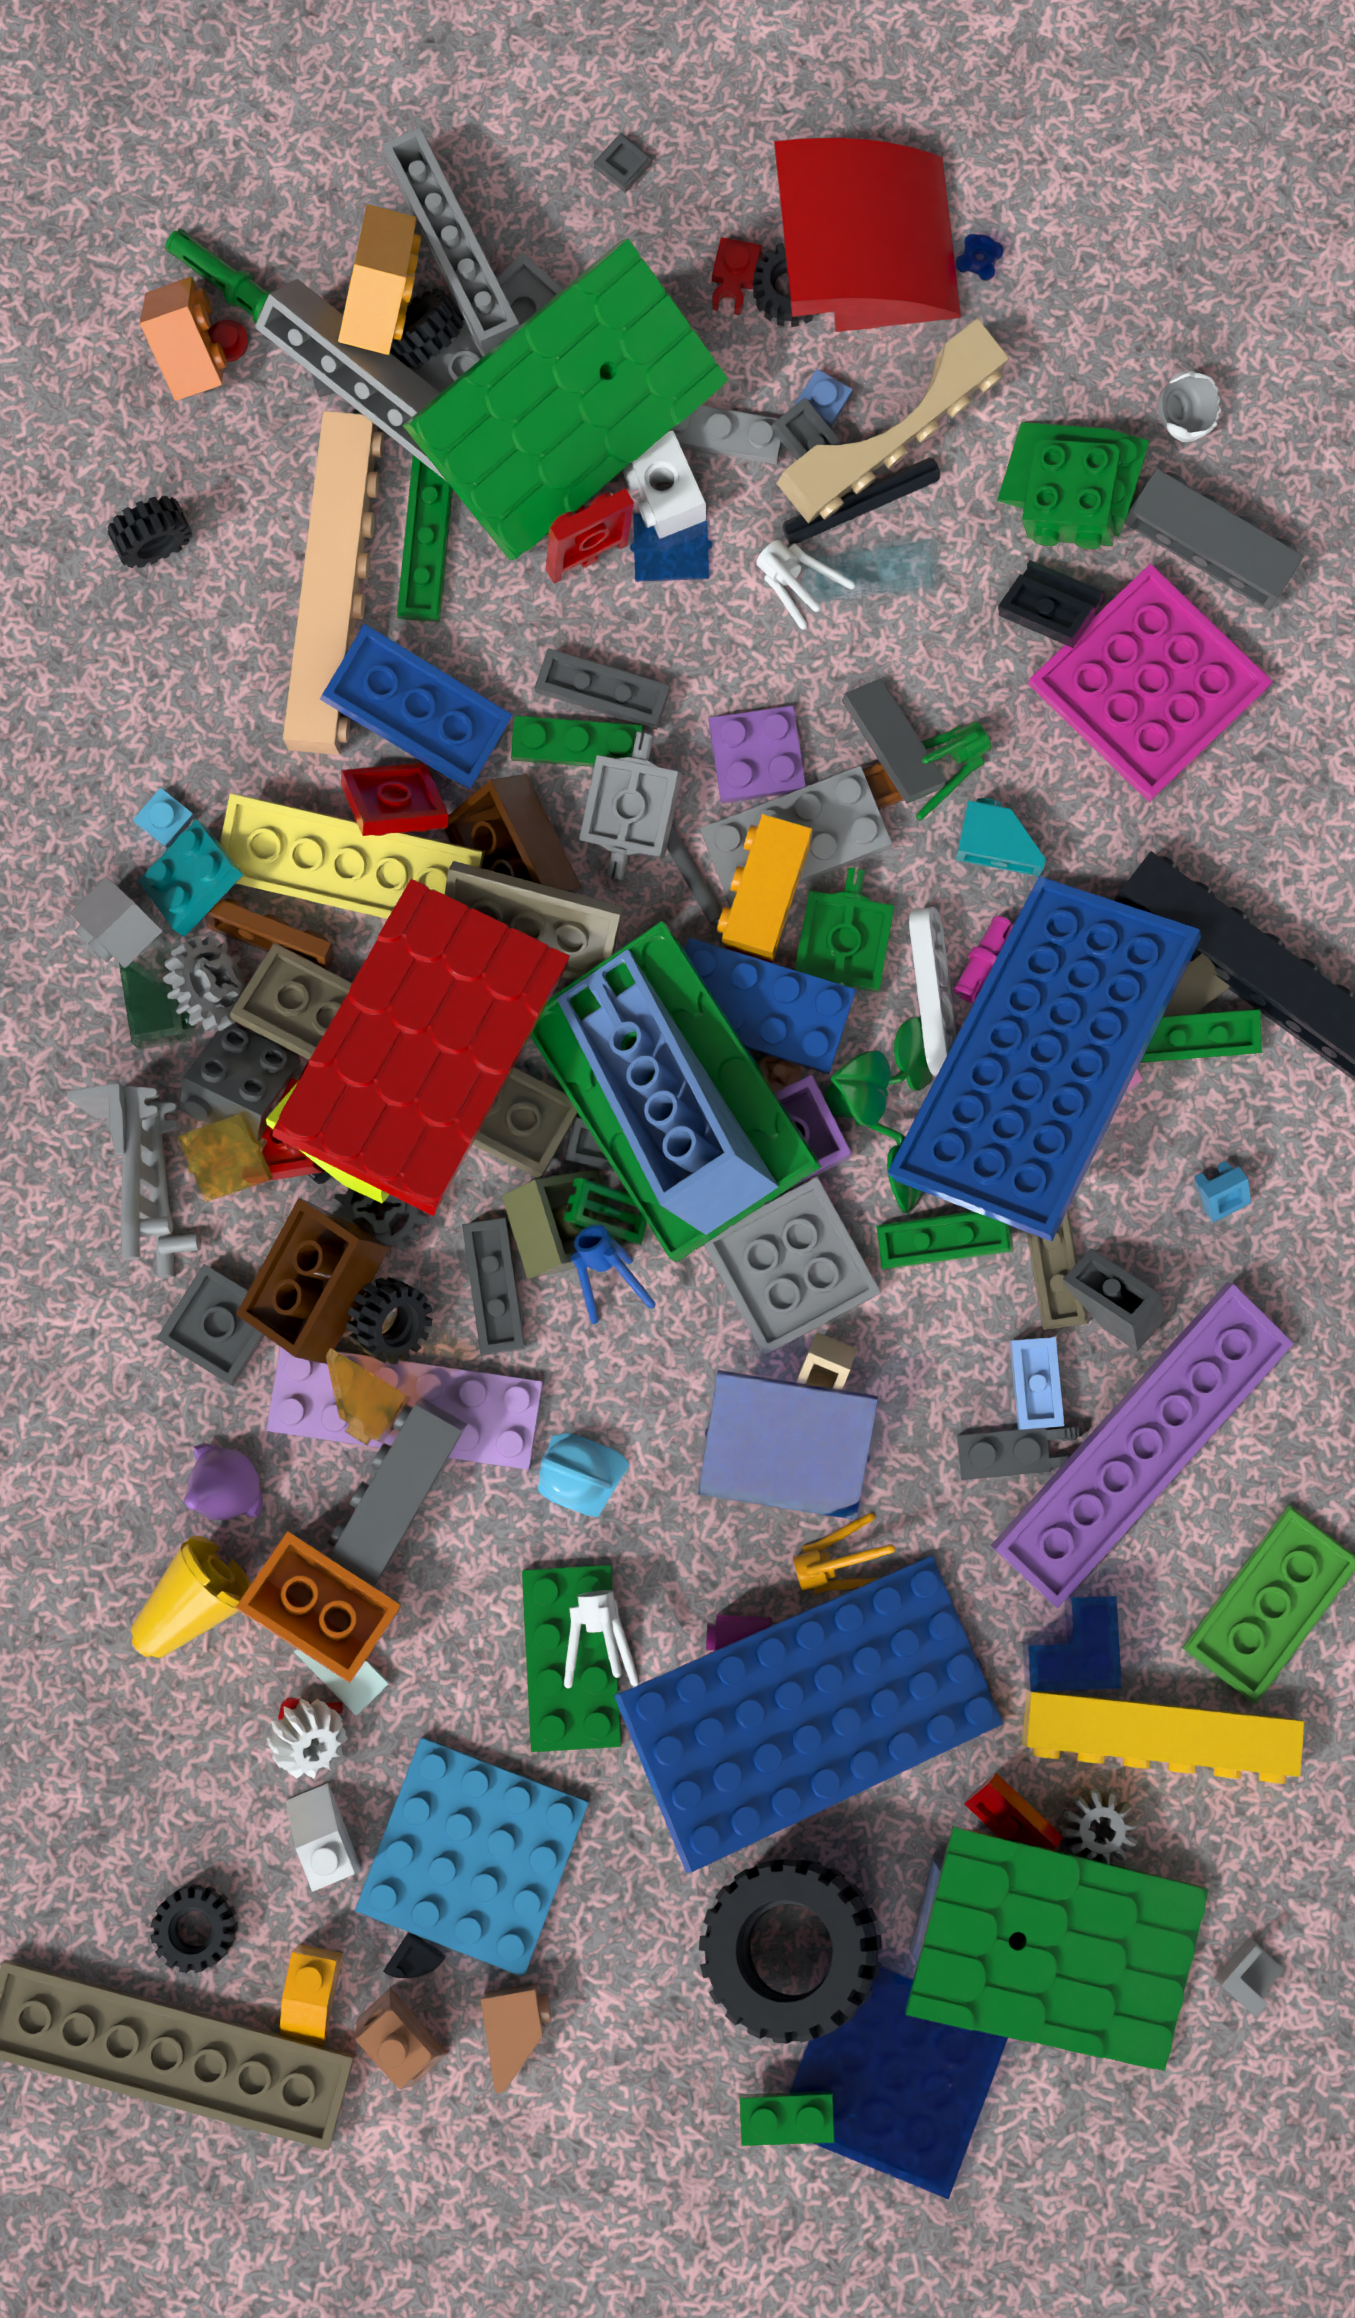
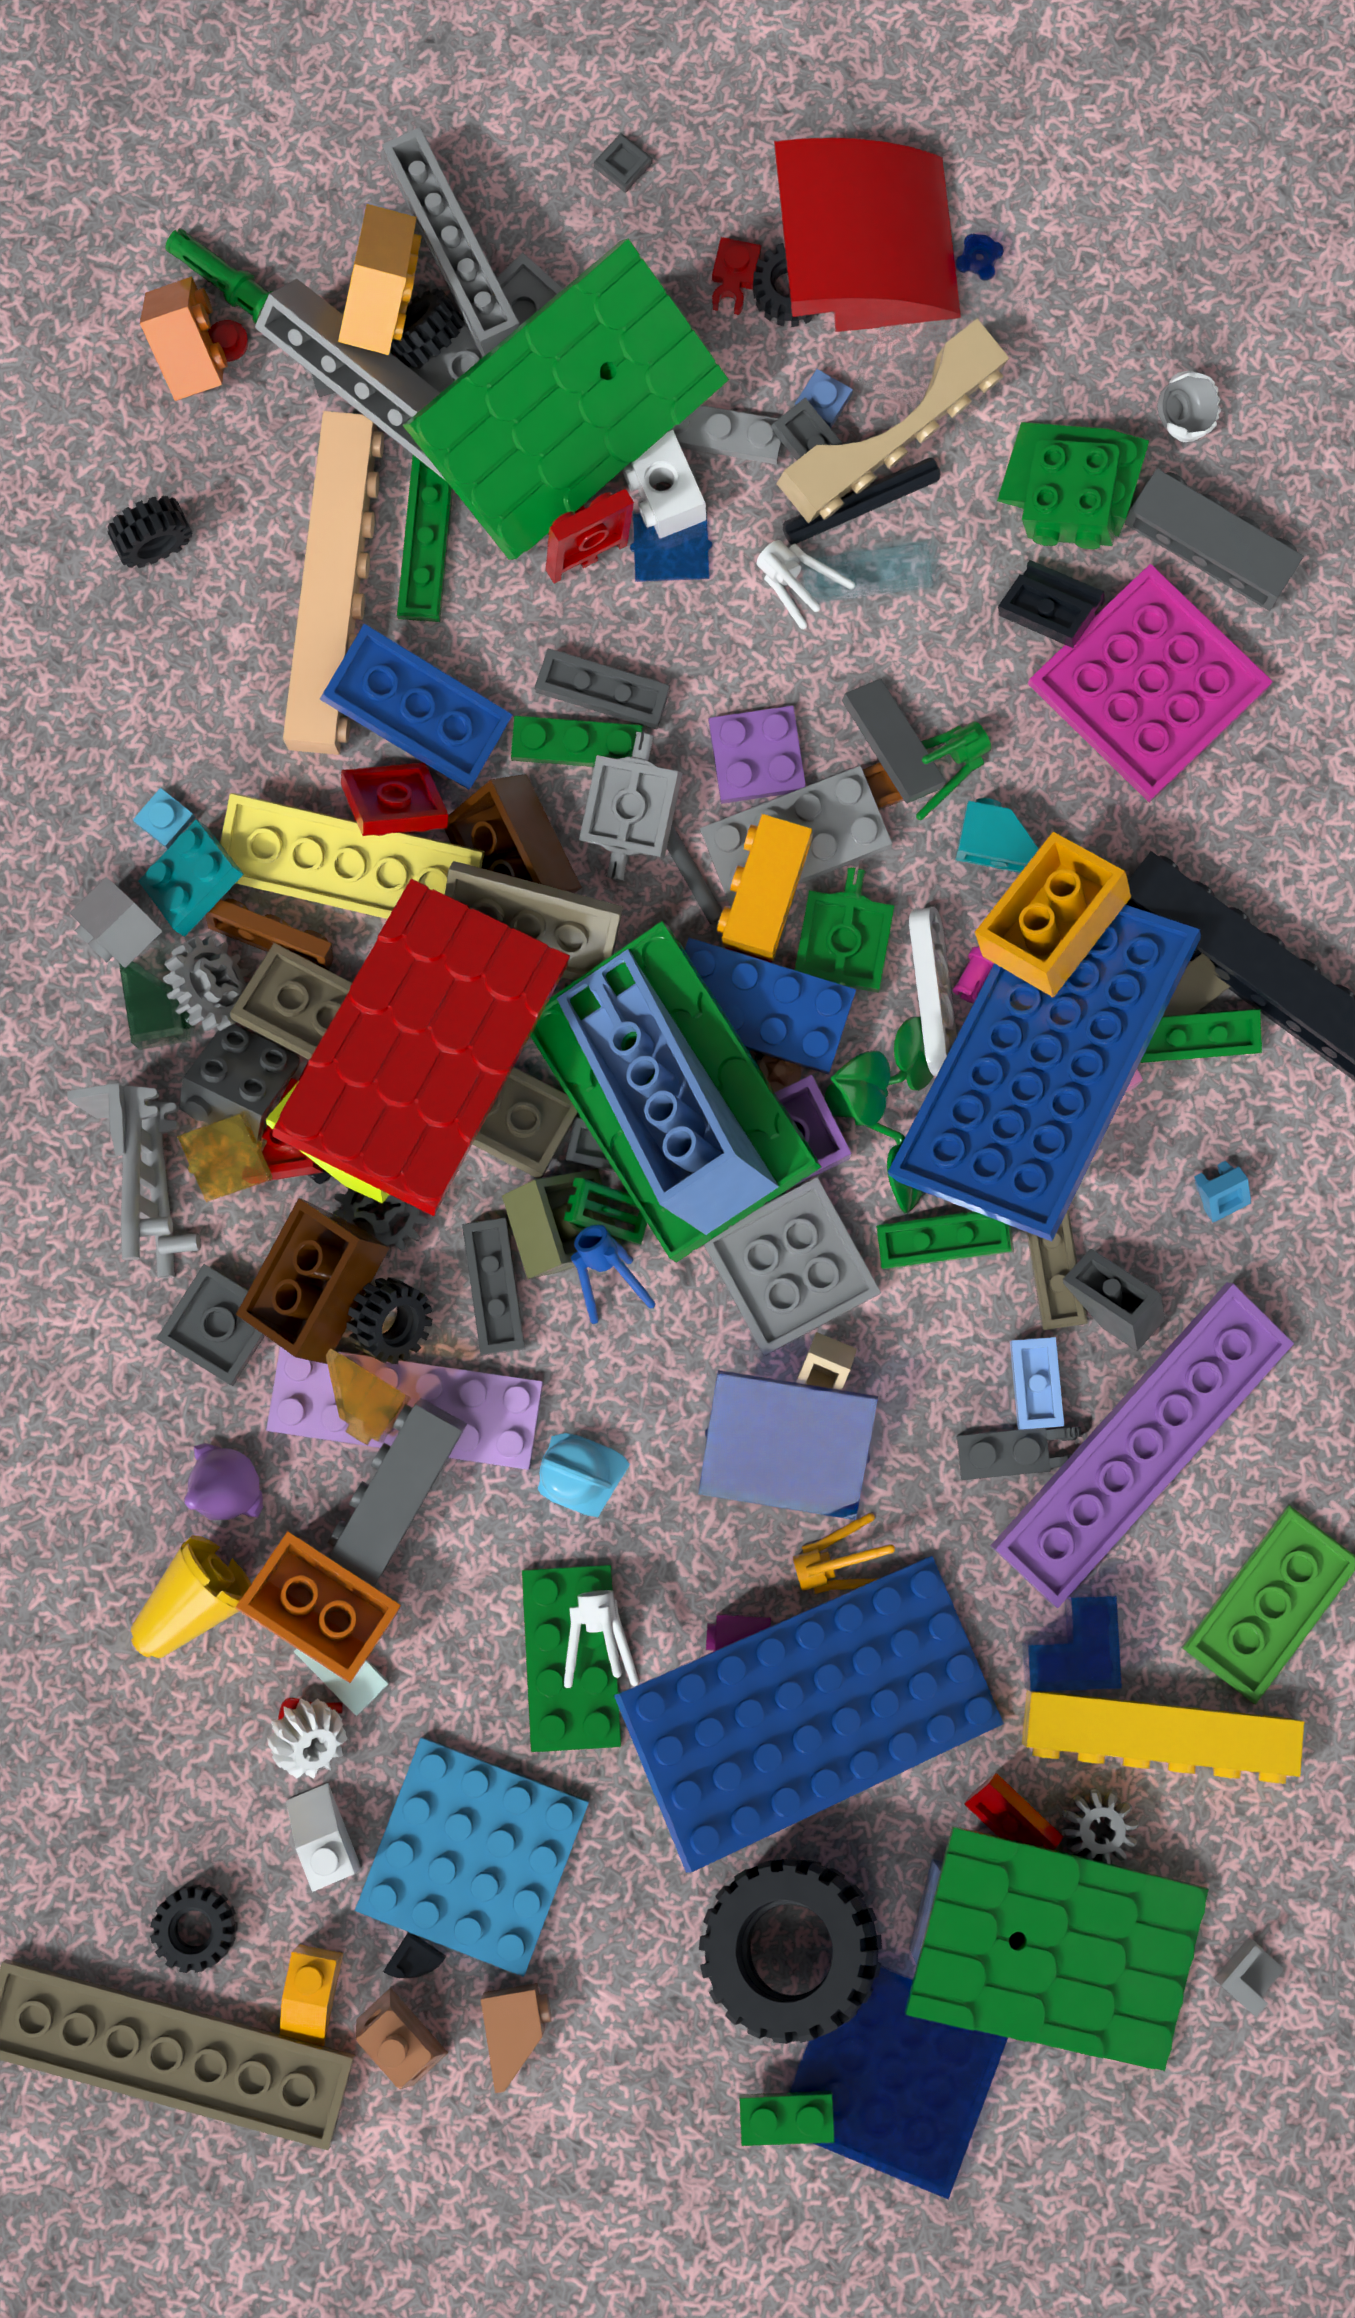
none -> light orange brick [975,832,1131,998]

